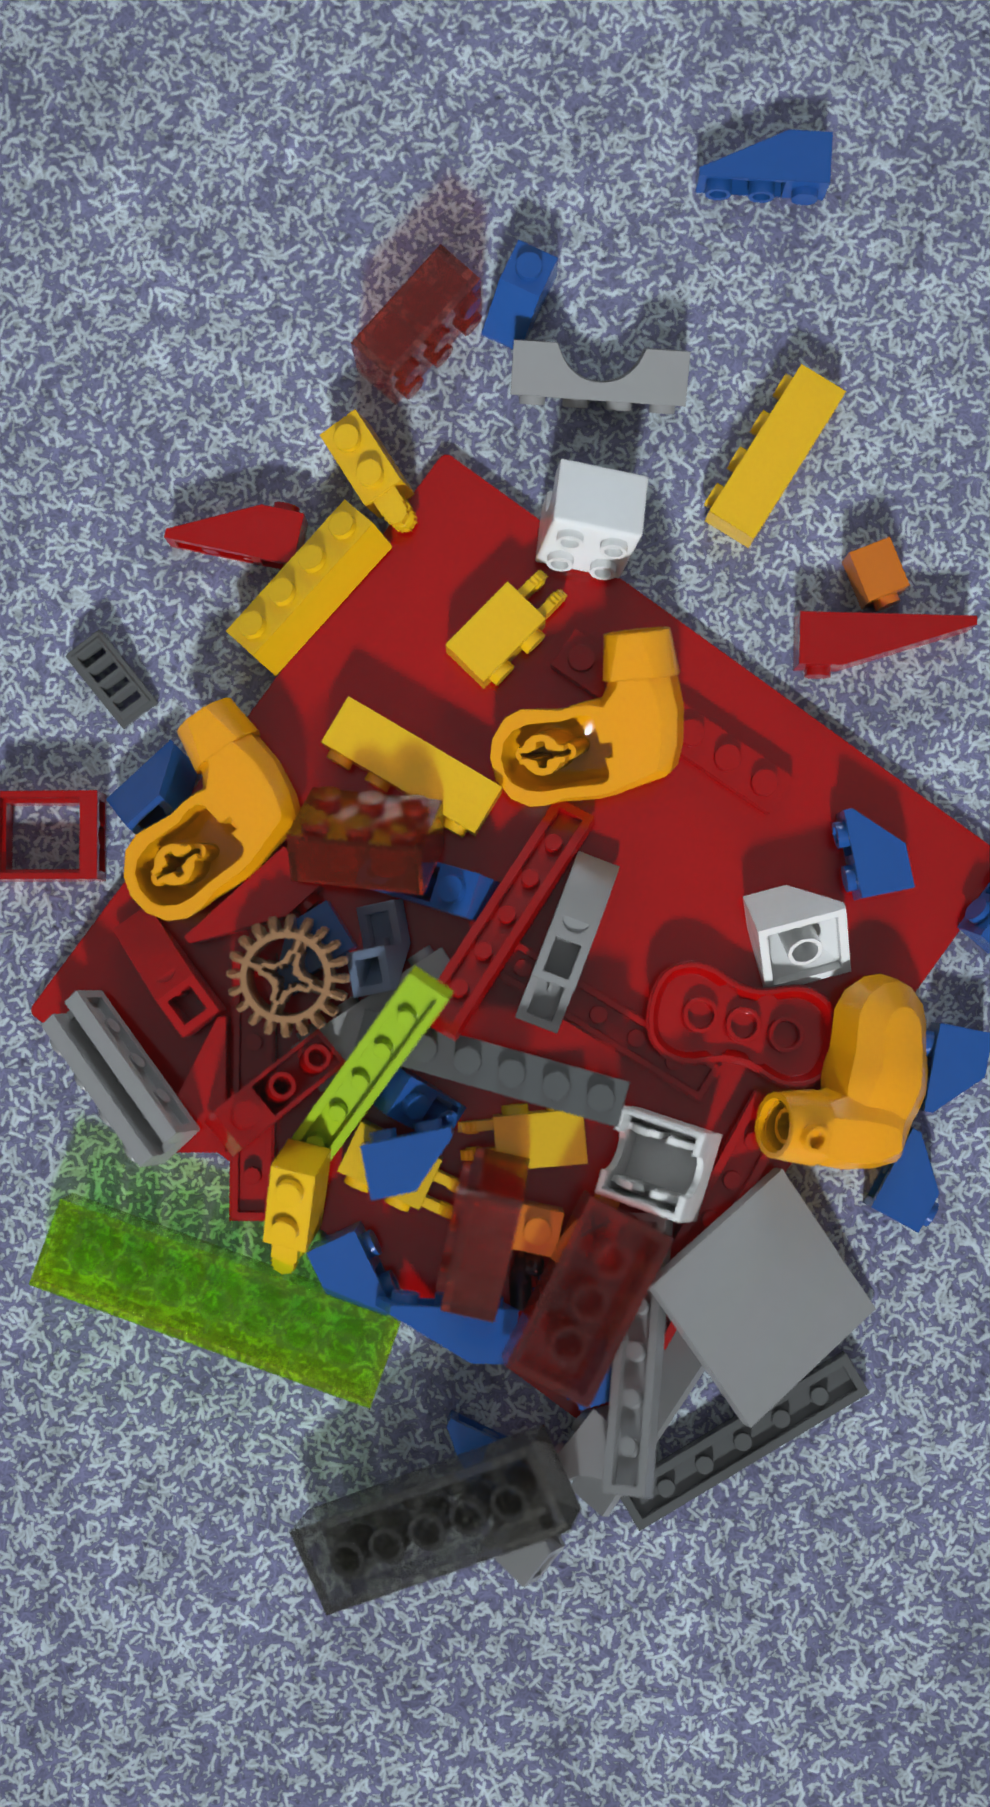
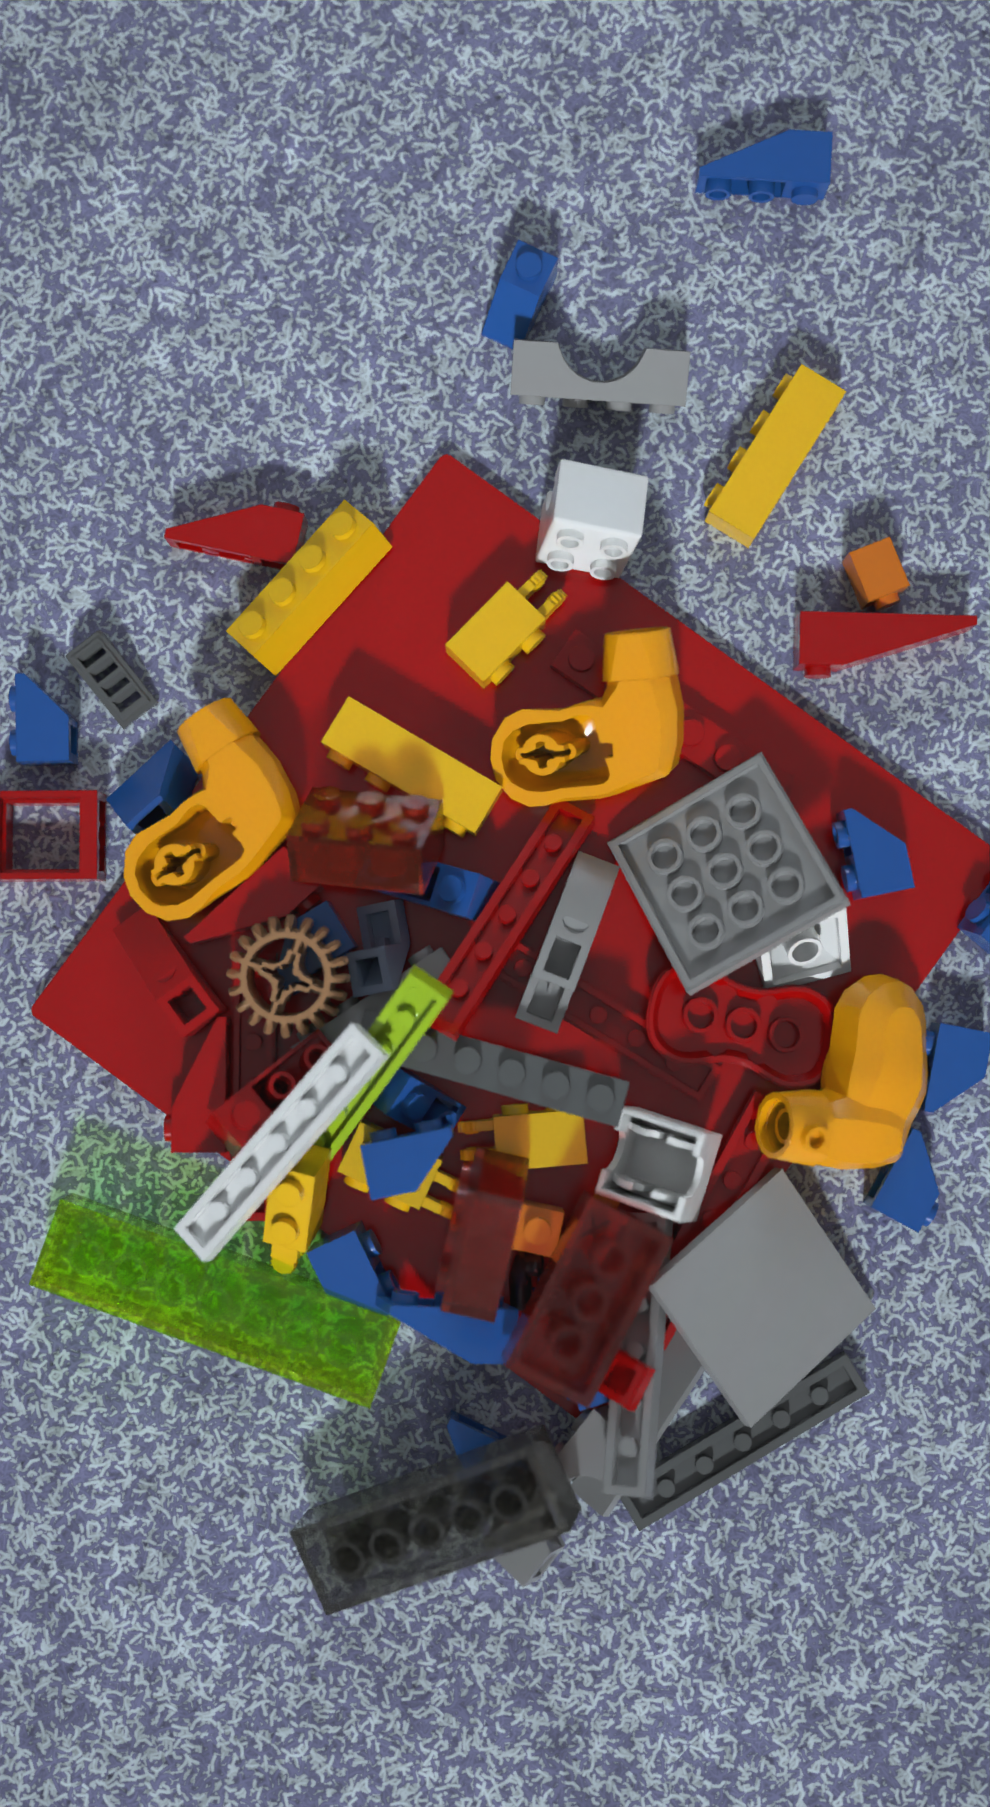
light grey brick [41,990,201,1167] -> none
yellow hinge [320,409,418,534] -> none
clear red brick [351,244,482,405] -> none
none -> blue slope [9,673,78,766]
none -> white plate [174,1023,390,1262]
none -> red tile [592,1346,656,1412]
none -> light grey tile [607,752,851,996]

